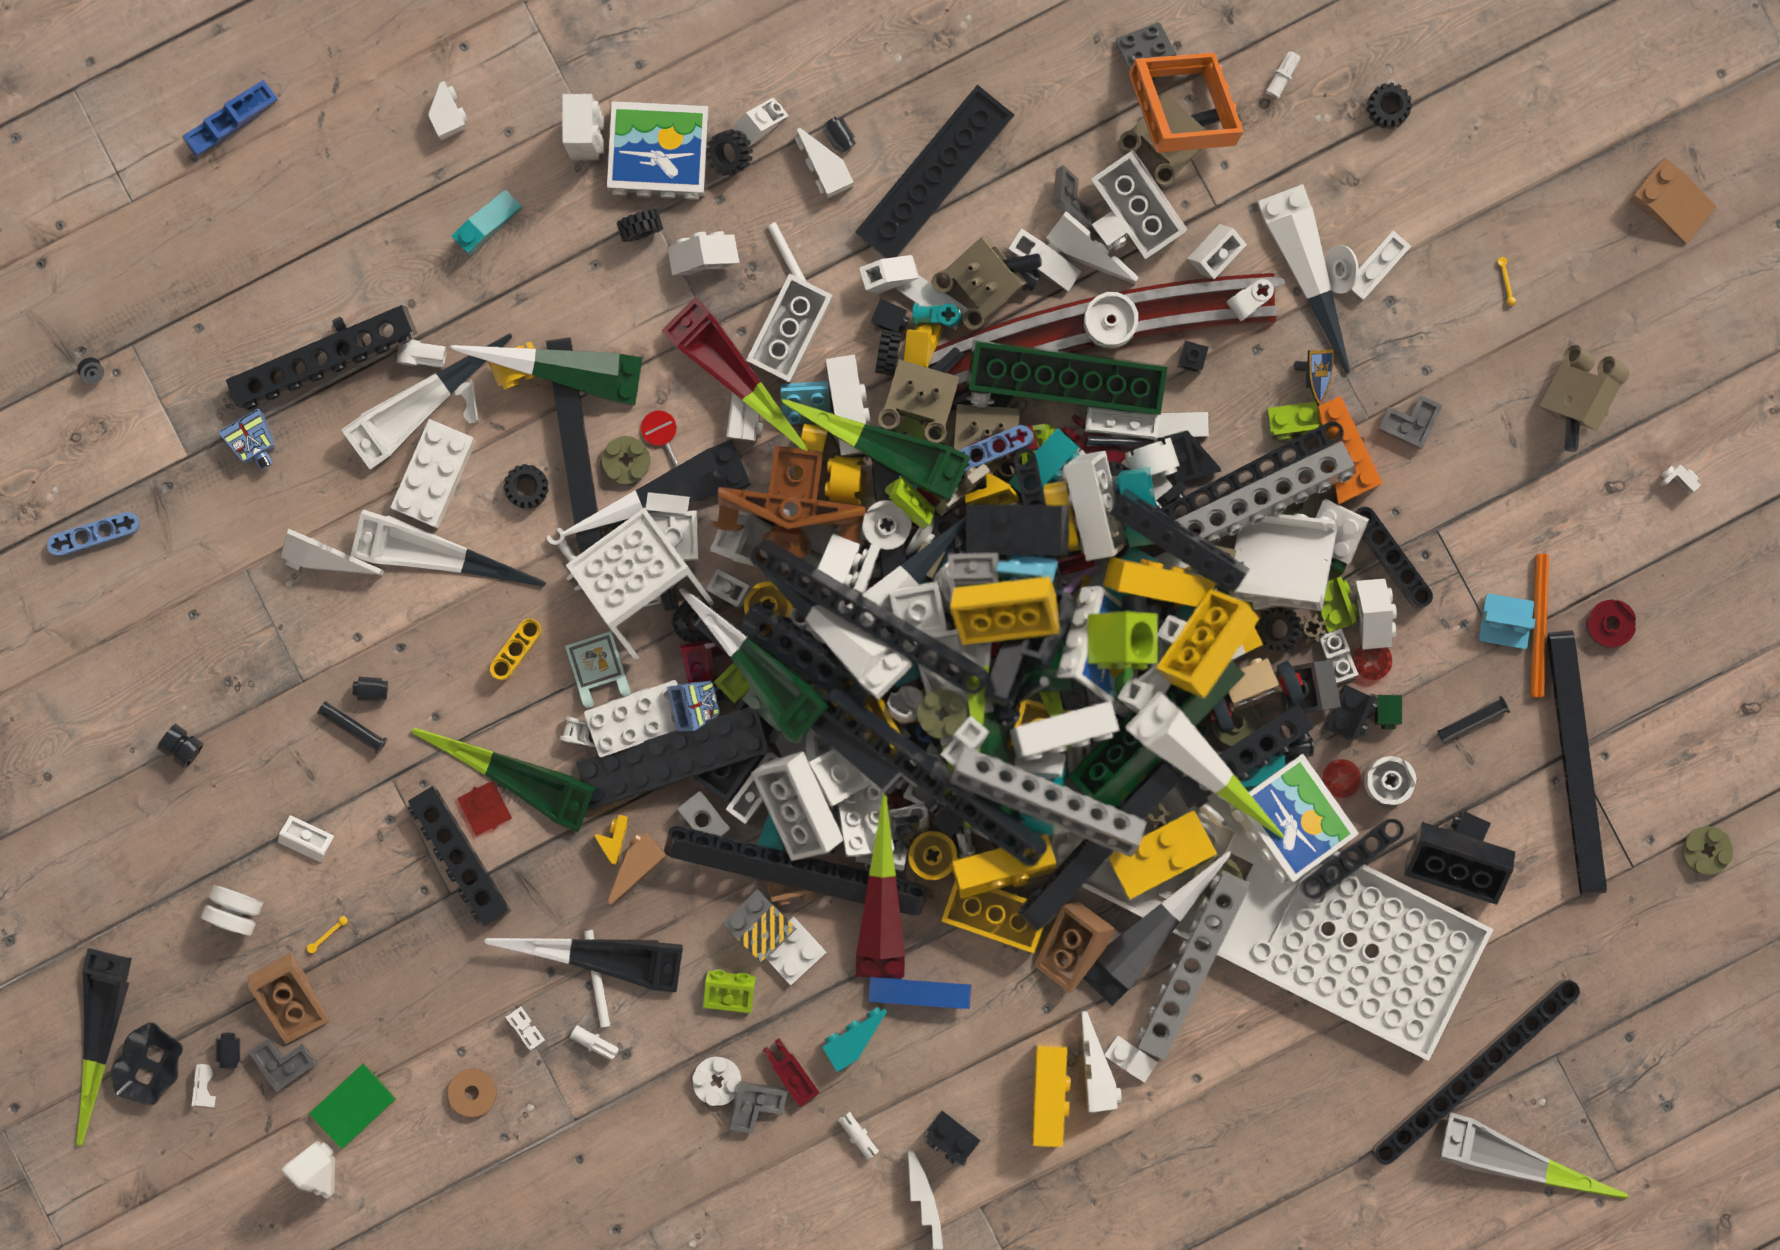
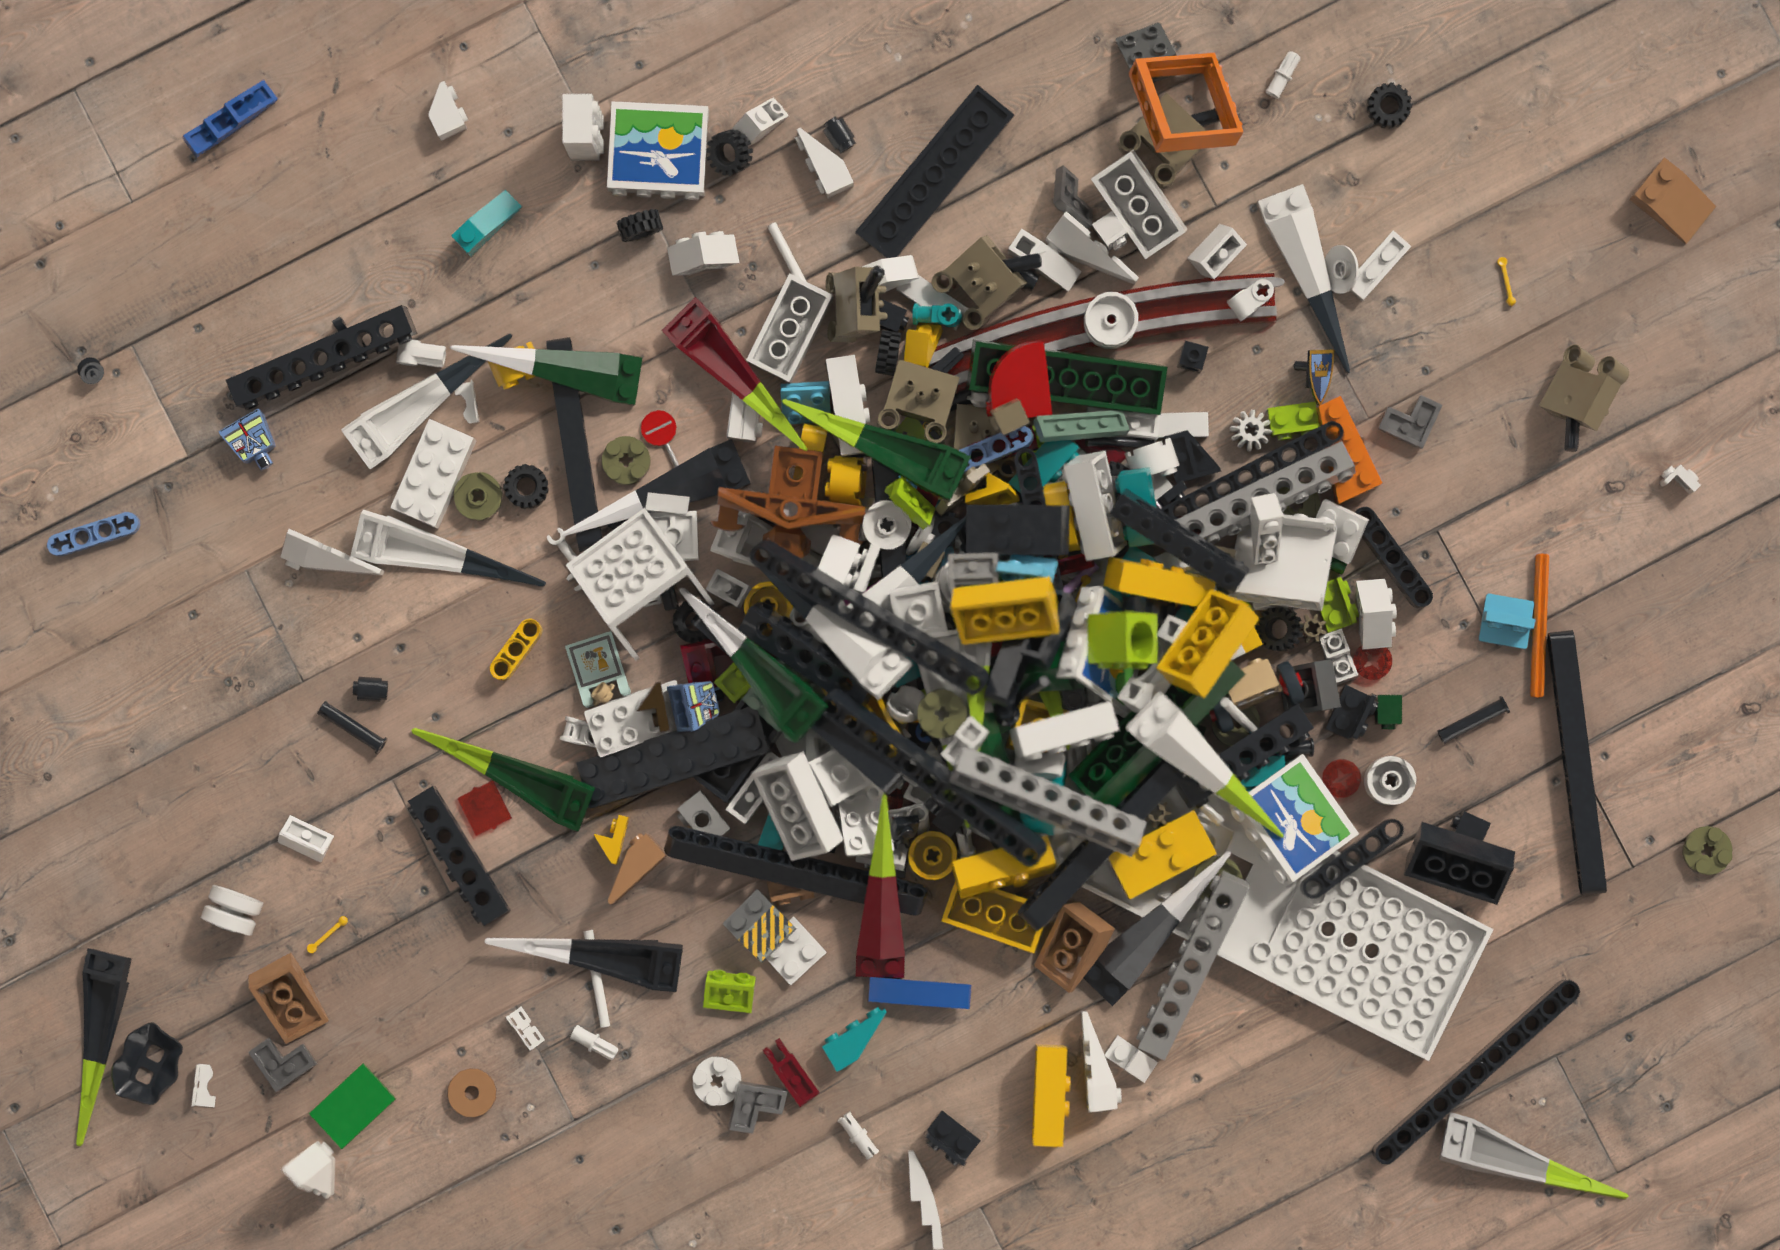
black wheel [157,723,204,769] -> none
black brick [215,1032,240,1069] -> none
dark red plate [1586,599,1636,648] -> none
none -> olive plate [454,472,503,521]
none -> tan plate [591,682,615,706]
none -> dark brown slope [636,681,670,732]
none -> dark tan piece [825,265,887,342]
none -> red brick [985,340,1052,418]
none -> dark tan brick [989,398,1030,435]
none -> sand green plate [1033,410,1130,442]
none -> white bar [1221,698,1257,734]
none -> white gear [1230,410,1272,451]
none -> white slope [1250,493,1283,565]

